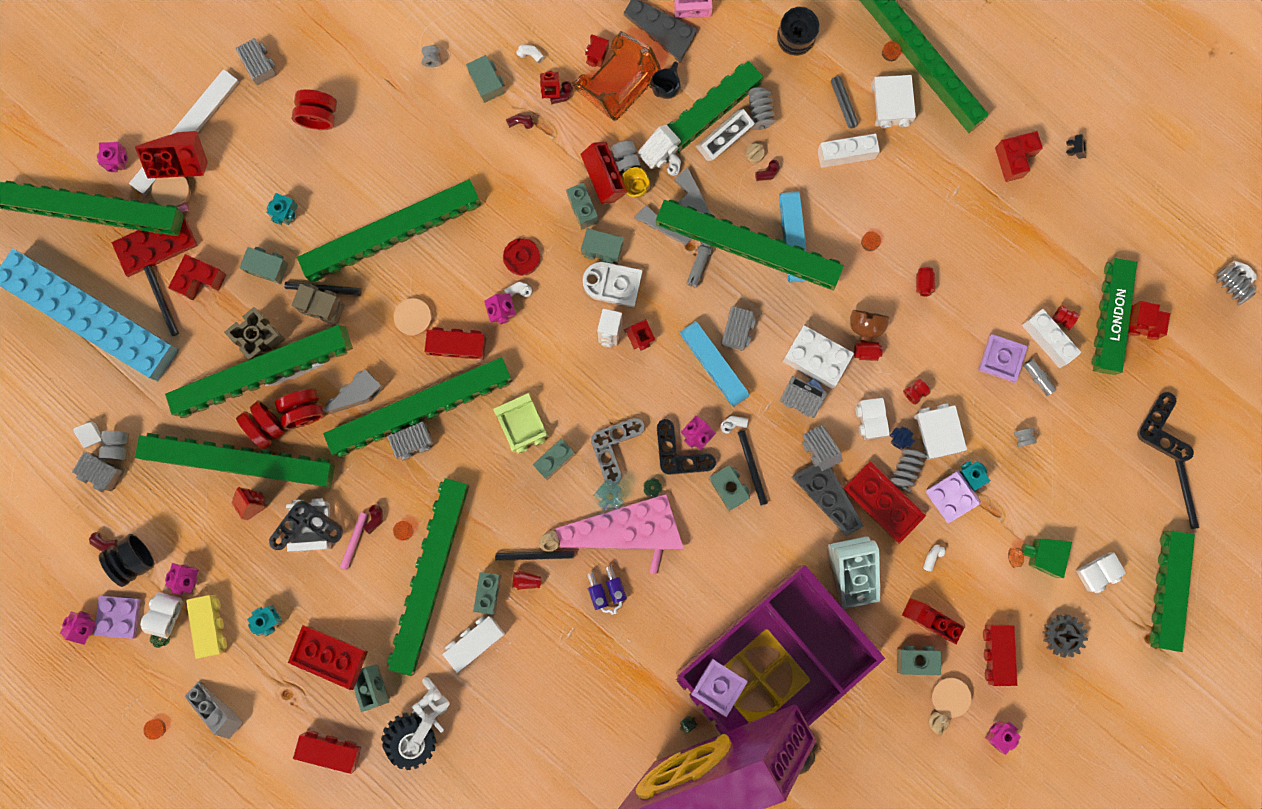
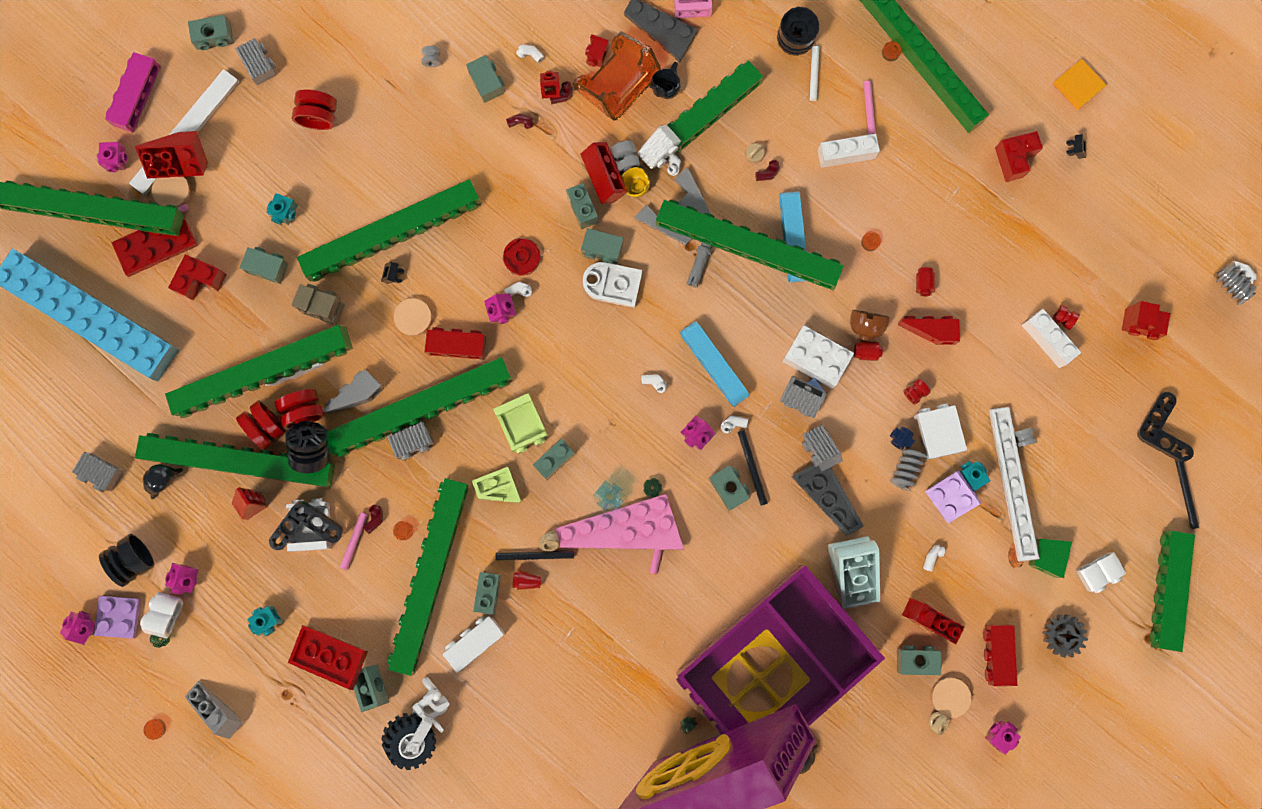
white slope [73,422,101,448] -> none
dark red arm [89,532,118,551] -> none
light grey wheel [99,431,129,461] -> none
black bar [143,266,179,336] -> none
light yellow brick [186,595,227,659] -> none
dark tan brick [224,307,285,360] -> none
black bar [284,282,361,296] -> none
red brick [293,731,362,774] -> none
dark purple piece [587,566,627,615] -> none
light grey beam [591,418,644,485] -> none
white brick [597,309,622,348] -> none
red brick [624,319,655,351] -> none
black beam [657,419,716,475] -> none
lavender plate [691,659,748,717] -> none
white brick [696,109,755,161] -> none
light grey brick [721,306,756,351] -> none
light grey piece [748,87,775,130] -> none
dark grey axle [831,76,858,129] -> none
red plate [843,461,926,544] -> none
white brick [855,398,889,440] -> none
white panel [871,75,916,128] -> none
lavender plate [978,334,1028,383] -> none
light grey pin [1023,359,1057,396] -> none
green brick [1091,258,1137,375] -> none
none -> dark pink brick [105,52,161,133]
none -> black hair [143,464,183,499]
none -> sand green brick [188,15,234,50]
none -> black wheel [285,421,329,474]
none -> black tile [381,262,404,284]
none -> yellowish green wing [472,467,522,503]
none -> white arm [641,374,667,393]
none -> white bar [809,46,820,101]
none -> bright pink bar [863,81,876,135]
none -> red slope [898,316,960,345]
none -> white tile [989,407,1039,562]
none -> light orange tile [1053,59,1107,110]

